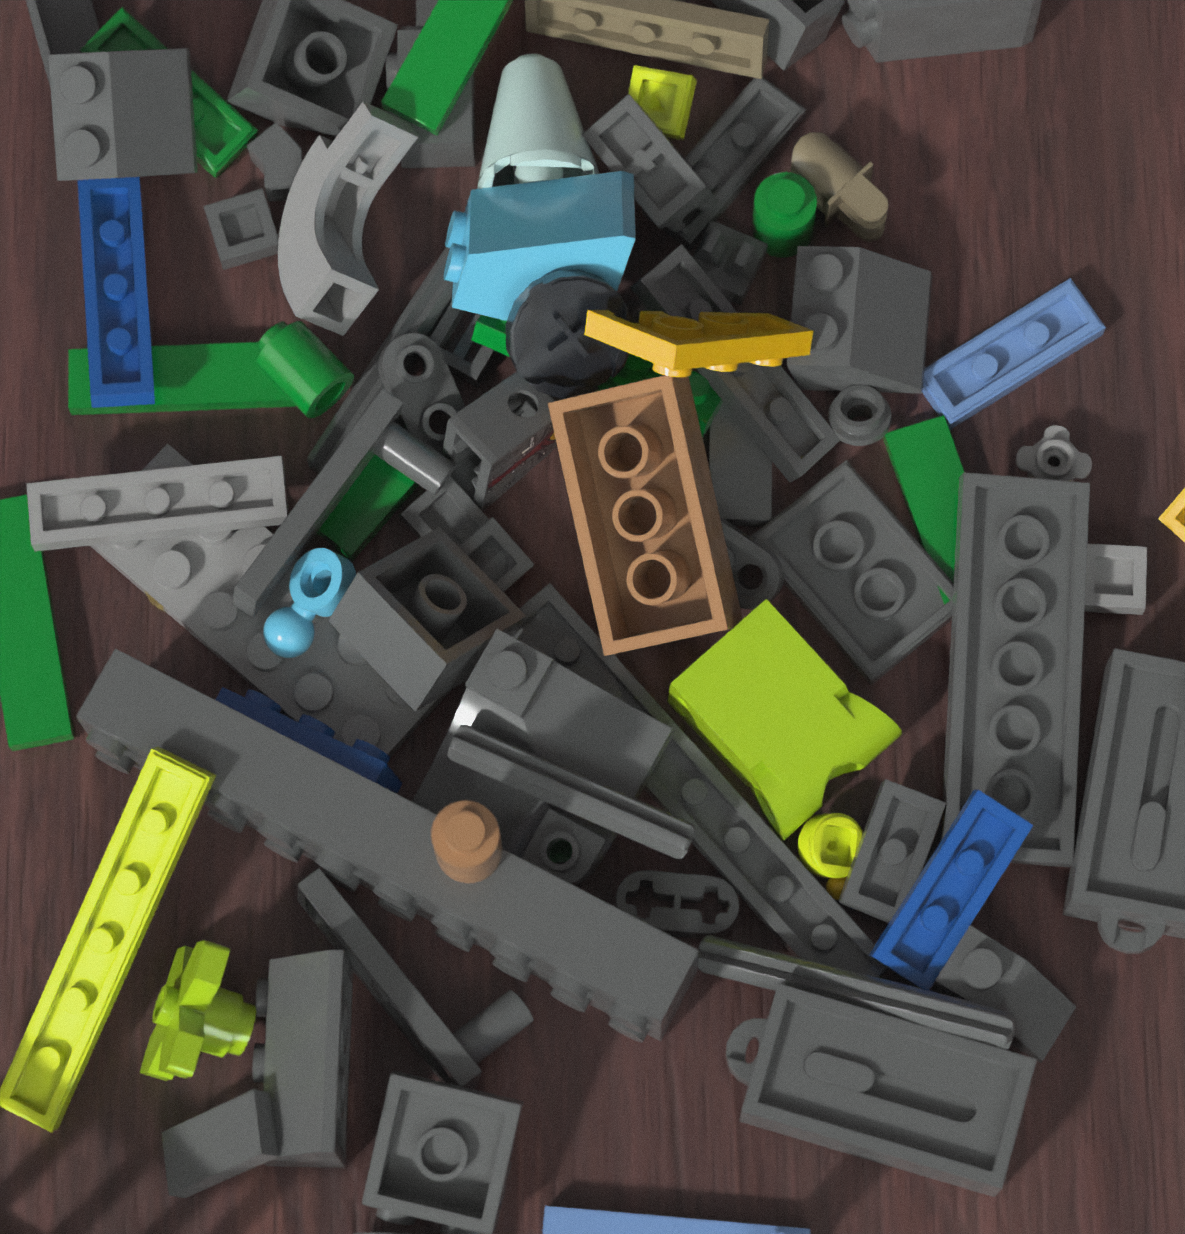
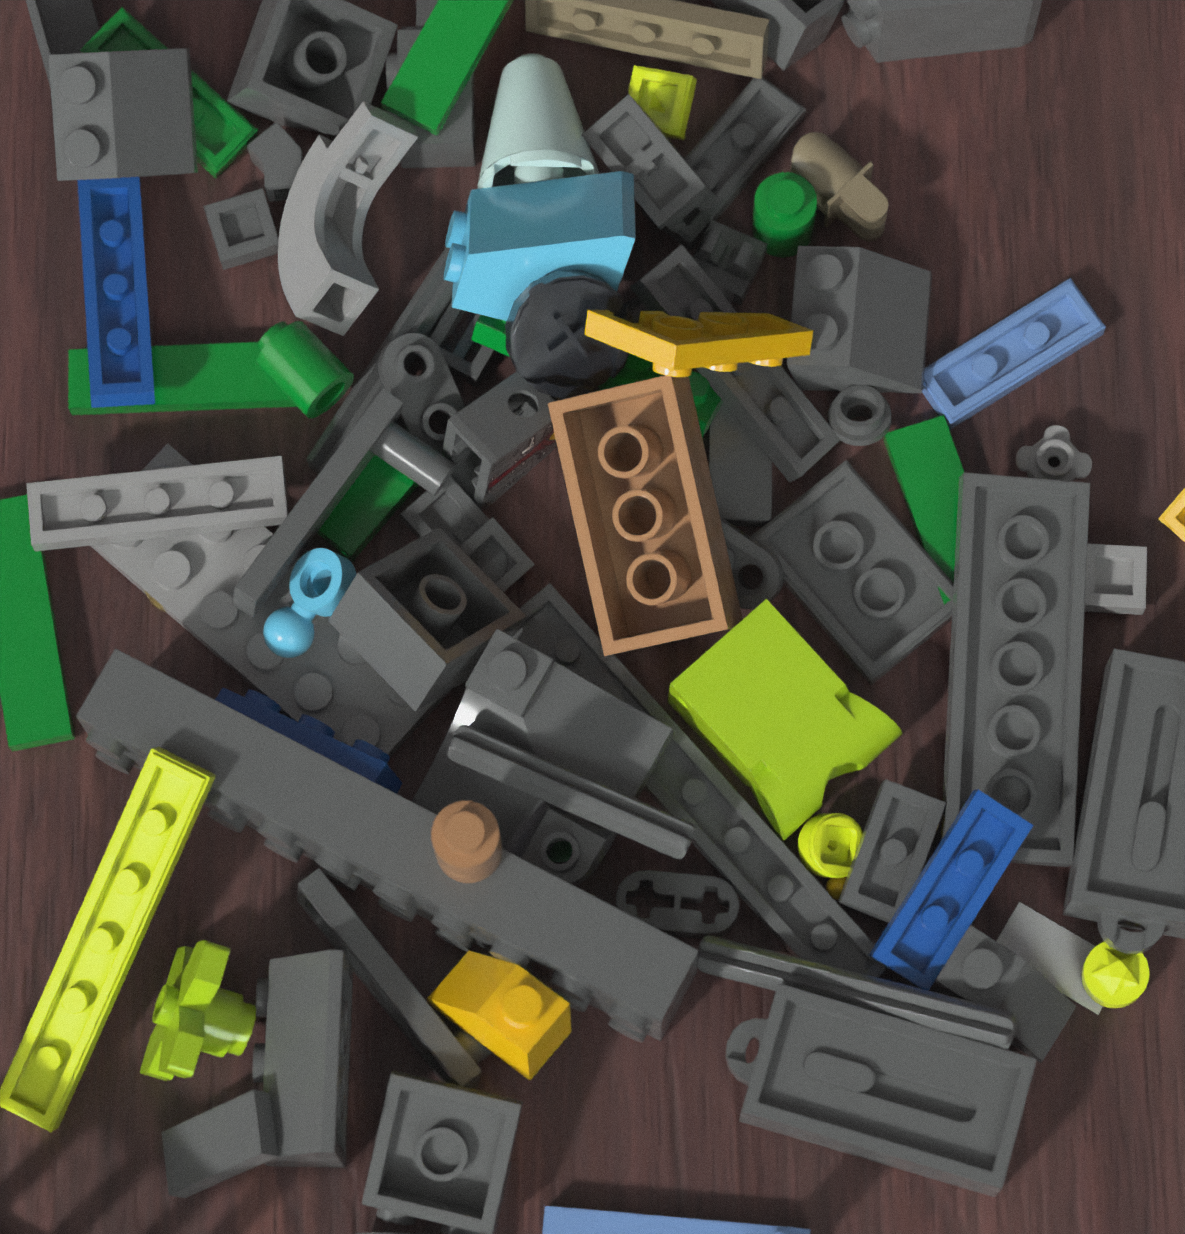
none -> yellow slope [427,950,571,1081]
none -> white sticker [997,902,1103,1014]
none -> neon yellow tile [1081,942,1149,1008]

